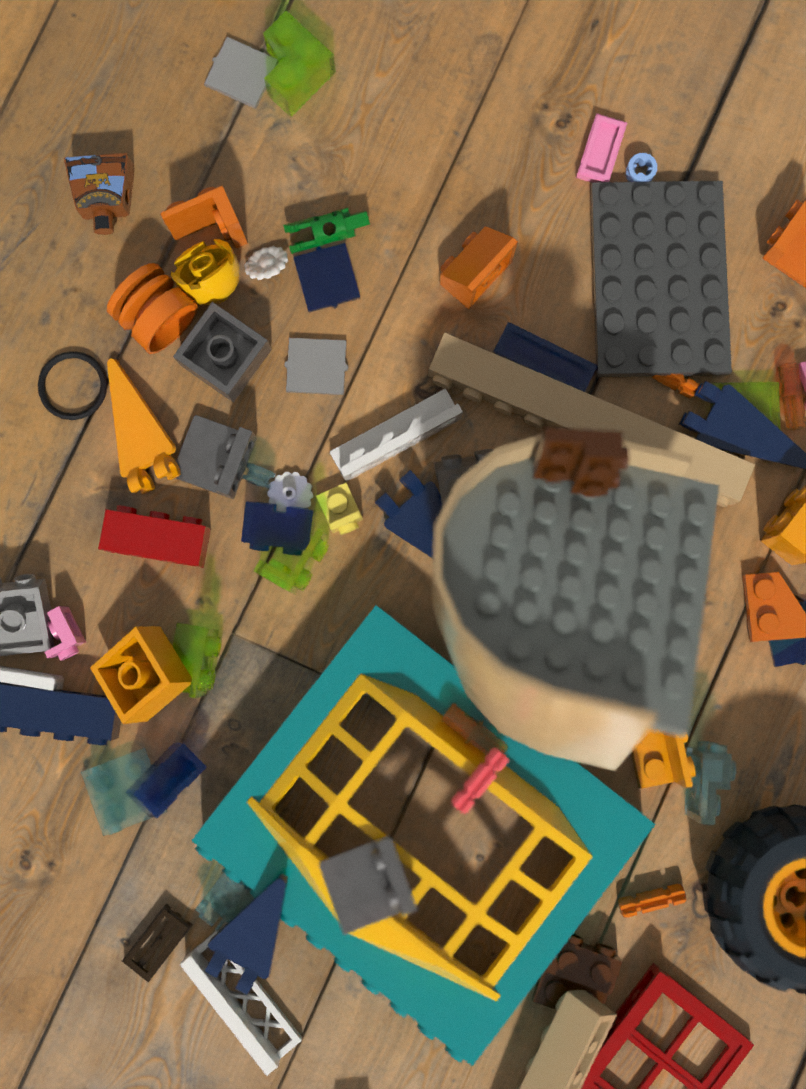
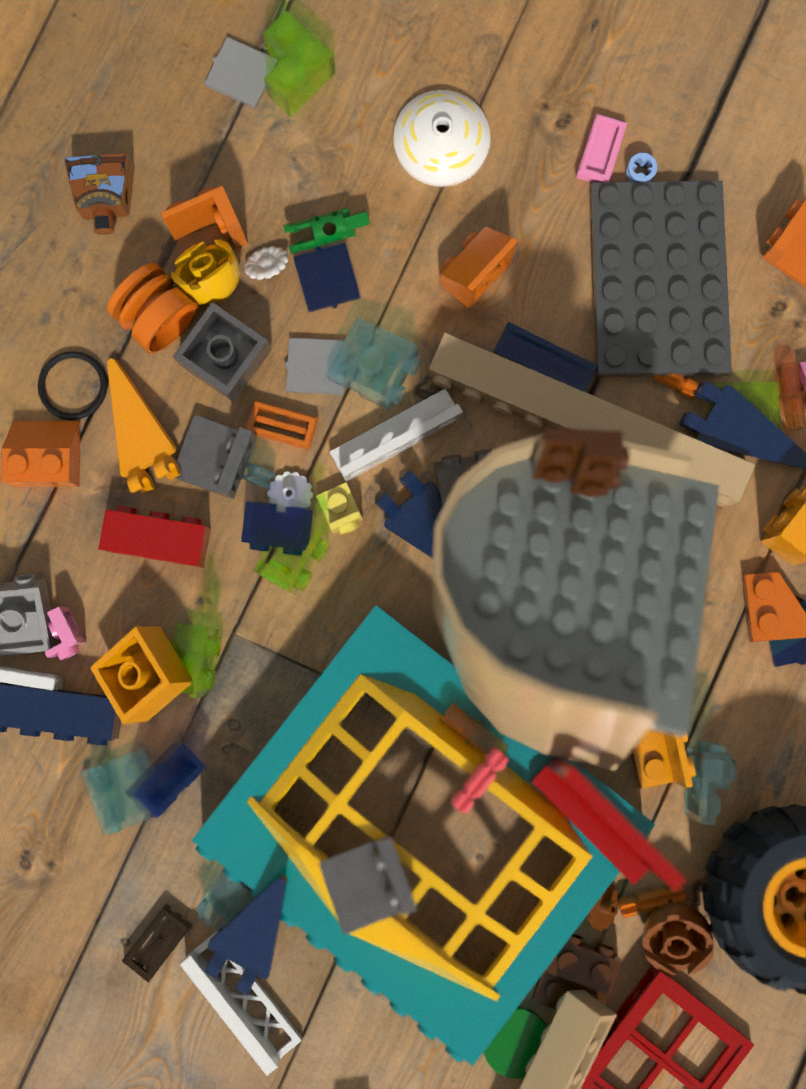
none -> orange slope [1,421,81,487]
none -> orange tile [246,400,319,451]
none -> clear light blue plate [326,318,421,410]
none -> white dish [393,90,490,187]
none -> green tile [484,1006,546,1079]
none -> red window [530,756,686,892]
none -> dark orange piece [587,884,618,931]
none -> dark orange cylinder [642,902,713,975]

